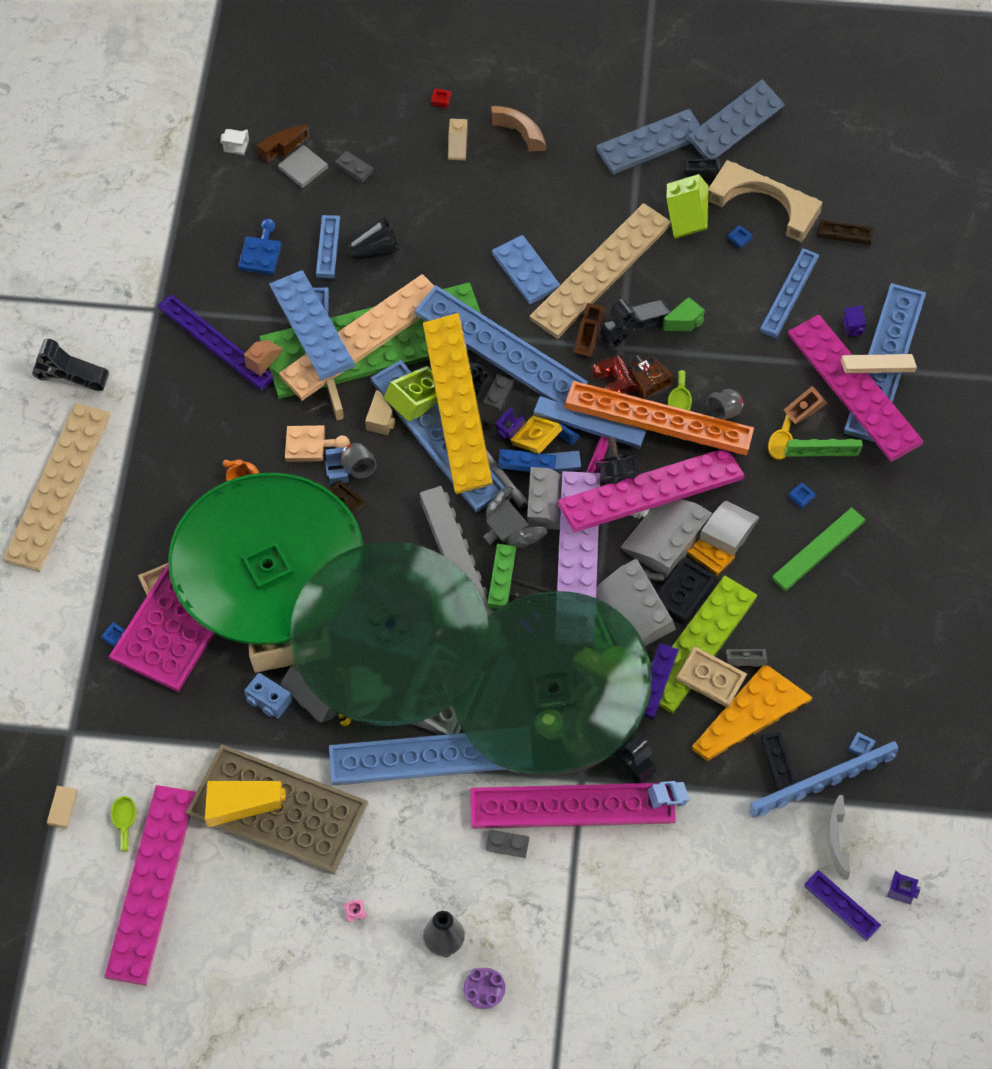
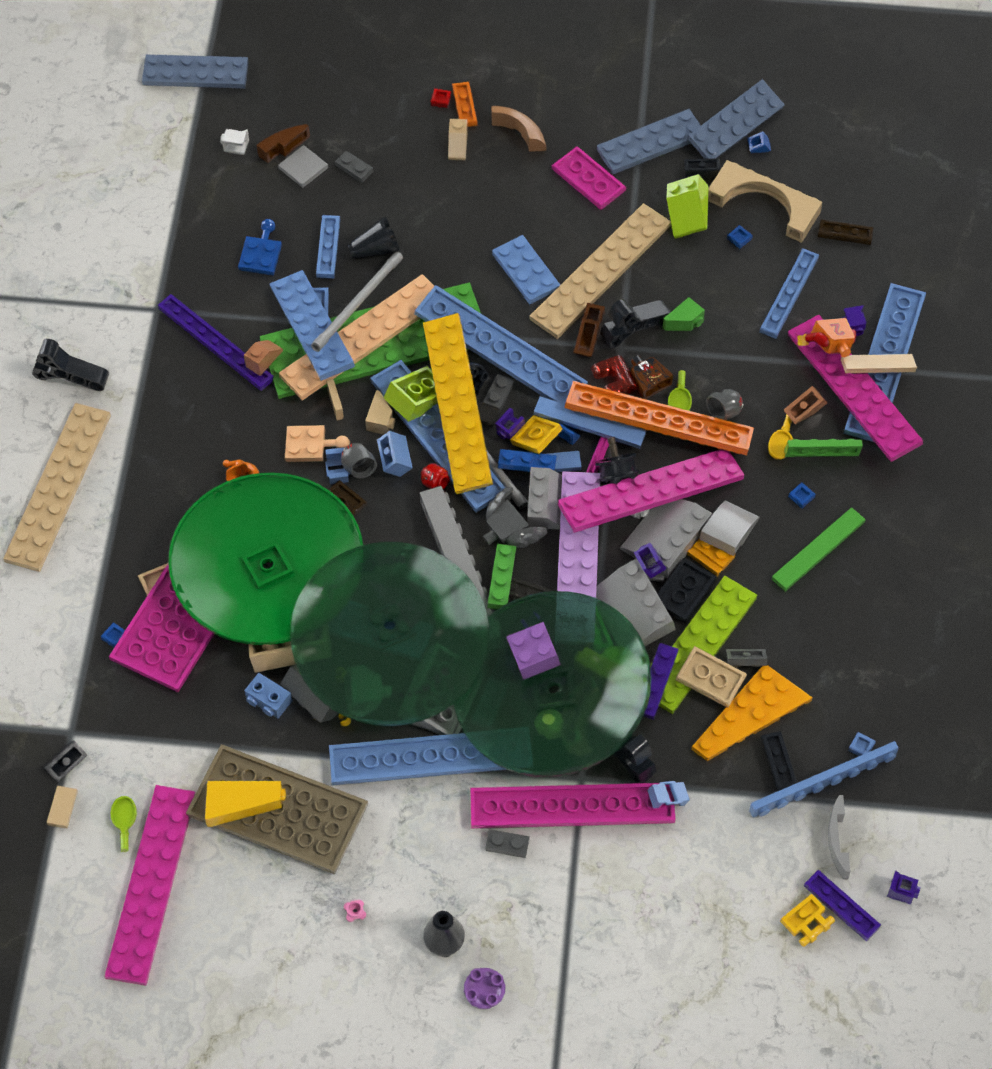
none -> black slope [42,741,87,783]
none -> sand blue plate [142,54,248,88]
none -> light grey piece [311,252,403,352]
none -> medium blue brick [377,431,413,477]
none -> red head [421,463,449,489]
none -> orange tile [452,82,477,127]
none -> medium lavender brick [507,622,561,679]
none -> dark pink tile [552,146,626,210]
none -> dark purple window [634,543,667,579]
none -> blue slope [747,131,771,153]
none -> yellow plate [780,894,835,947]
none -> orange torso [797,318,856,357]

